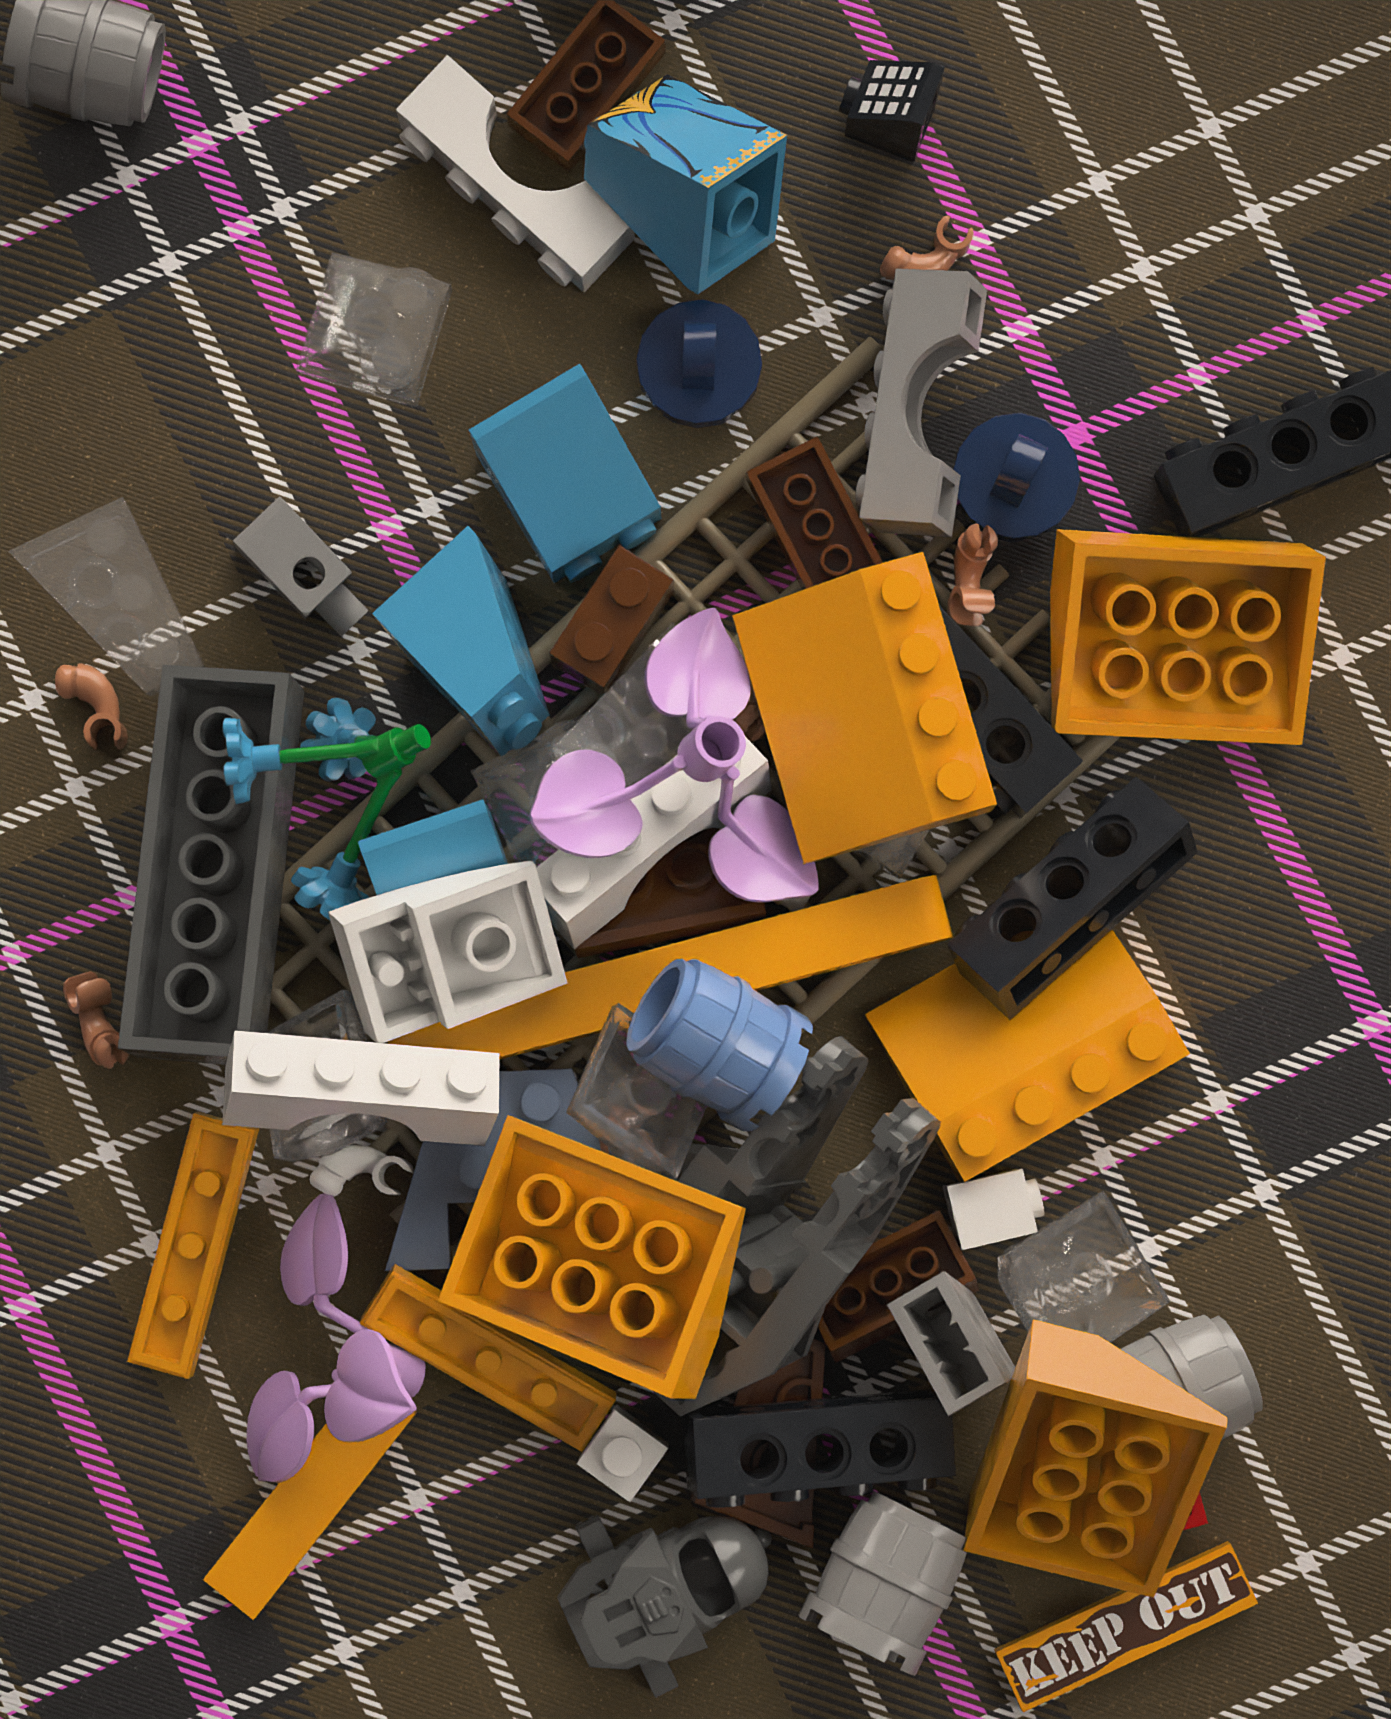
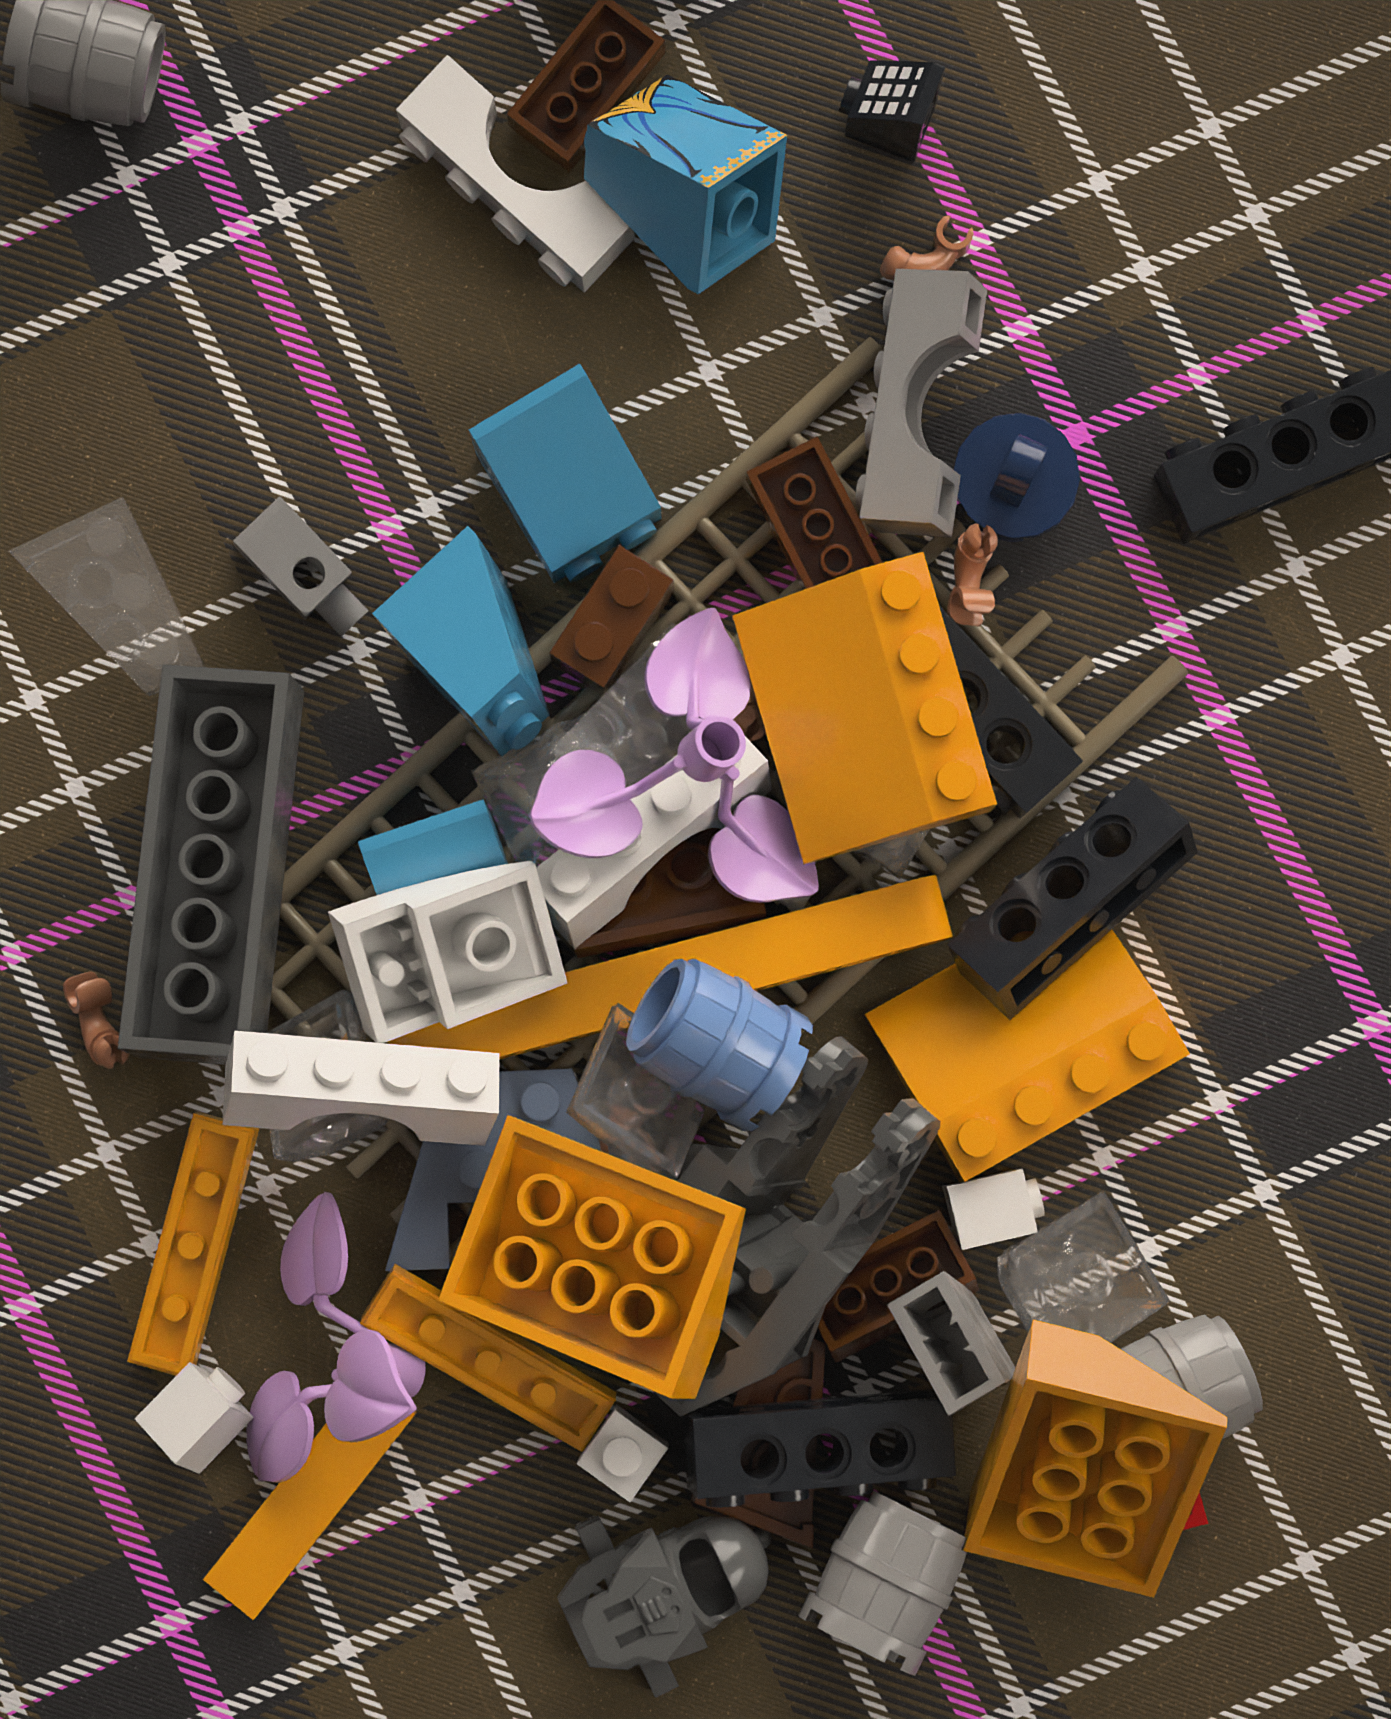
nougat arm [55,663,128,750] -> none
dark azure plant [222,698,431,921] -> none
clear slope [296,252,453,408] -> none
white arm [310,1145,414,1196] -> none
dark blue tile [636,299,762,428] -> none
tile [994,1541,1258,1712] -> none
light orange slope [1050,529,1326,745] -> none
none -> white brick [135,1362,254,1474]

